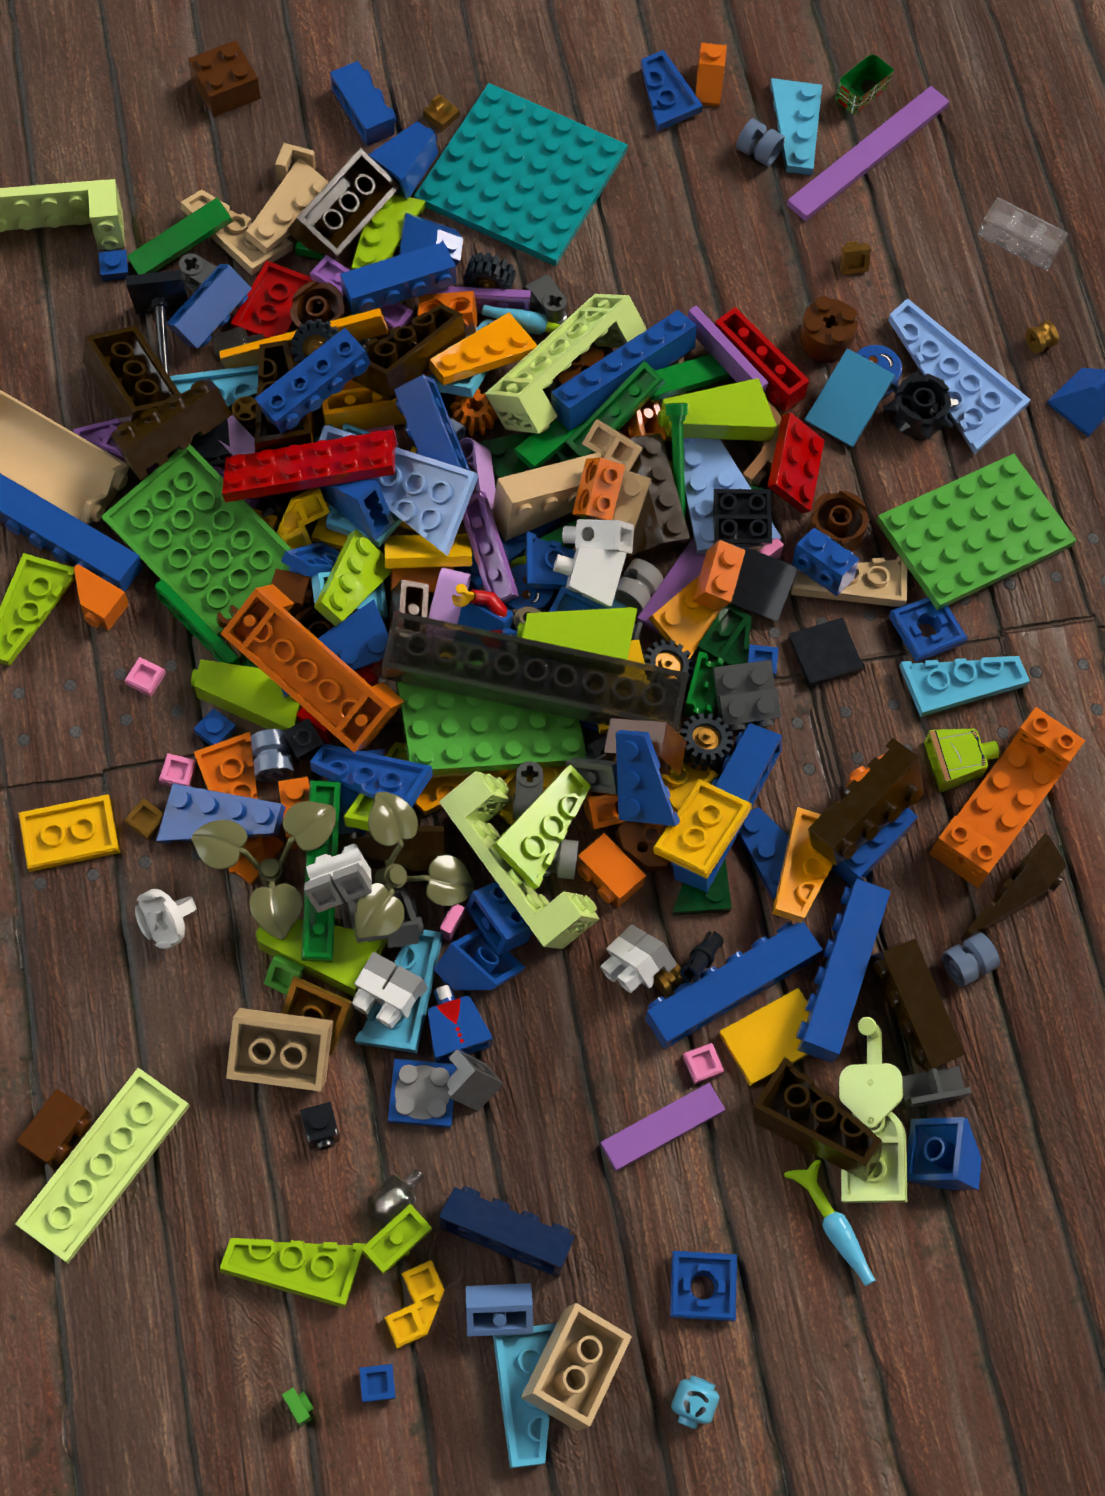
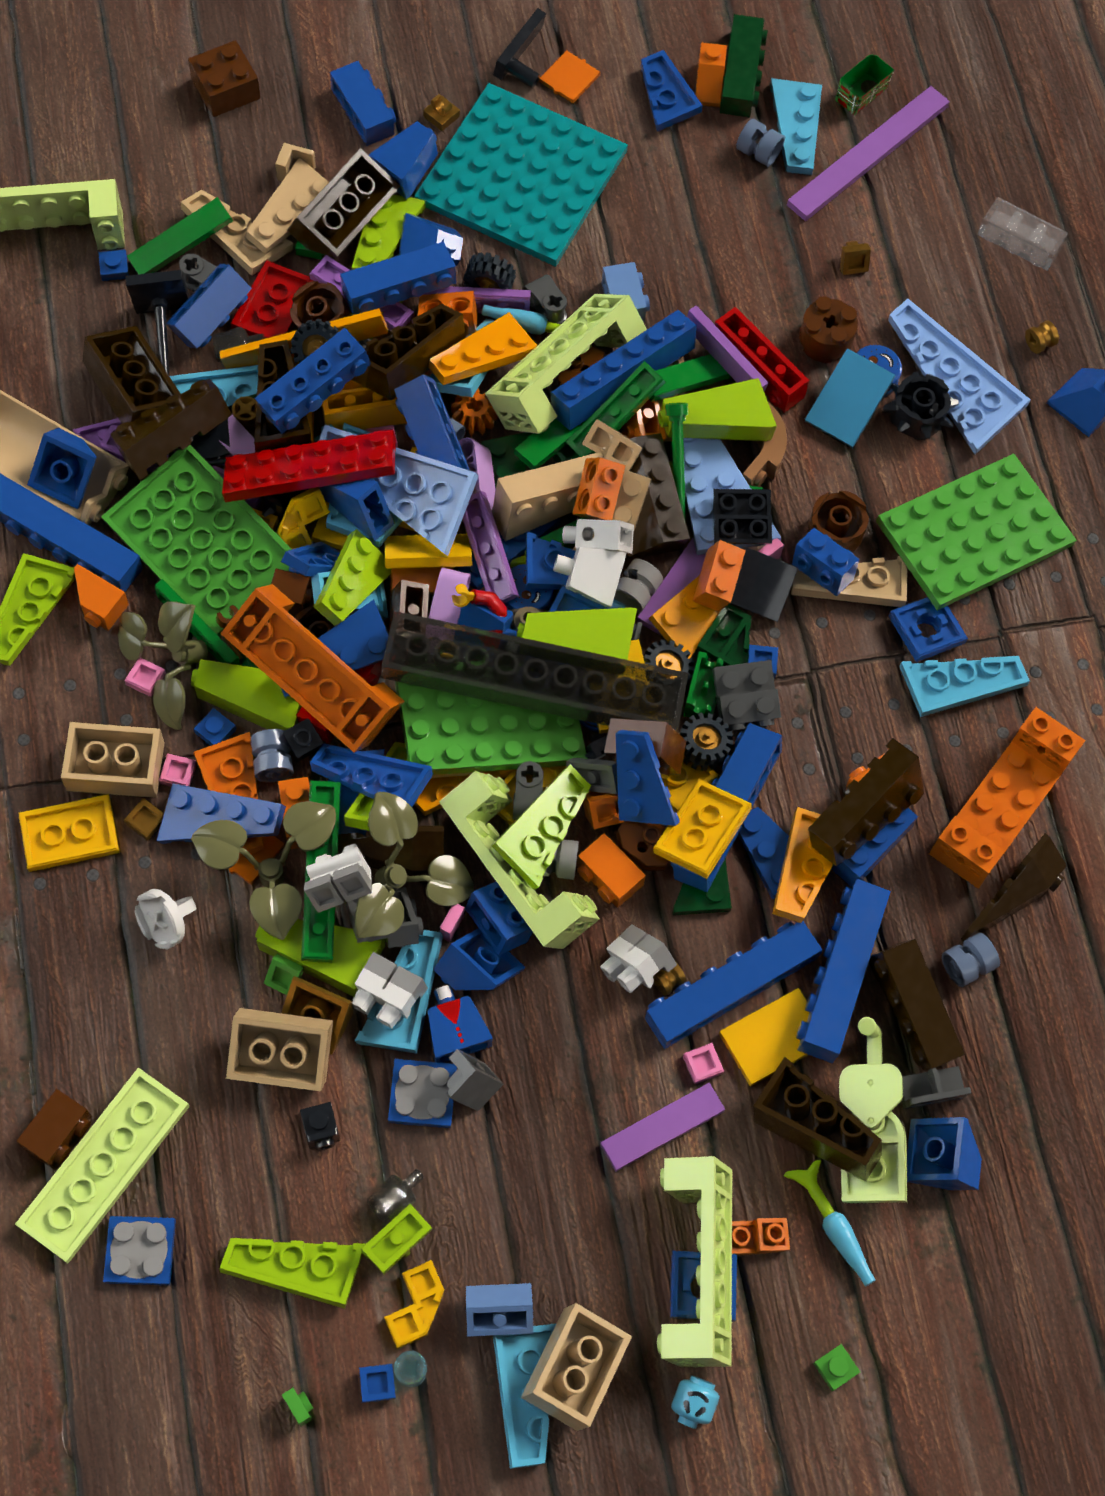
dark blue slope [439,1186,575,1278] -> none
black pin [681,931,724,983] -> none
red plate [768,412,825,514] -> none
black tile [788,617,864,687] -> none
lime torso [924,728,1000,792] -> none
none -> blue slope [27,428,97,509]
none -> tan brick [61,722,165,798]
none -> light grey piece [103,1216,176,1286]
none -> olive plant [118,601,208,730]
none -> clear light blue wheel [394,1351,427,1388]
none -> black piece [493,8,546,88]
none -> orange piece [539,50,600,103]
none -> medium blue brick [601,262,650,323]
none -> yellowish green plate [657,1156,732,1367]
none -> dark green brick [719,14,768,118]
none -> orange slope [732,1218,790,1255]
none -> bright green plate [813,1344,860,1392]

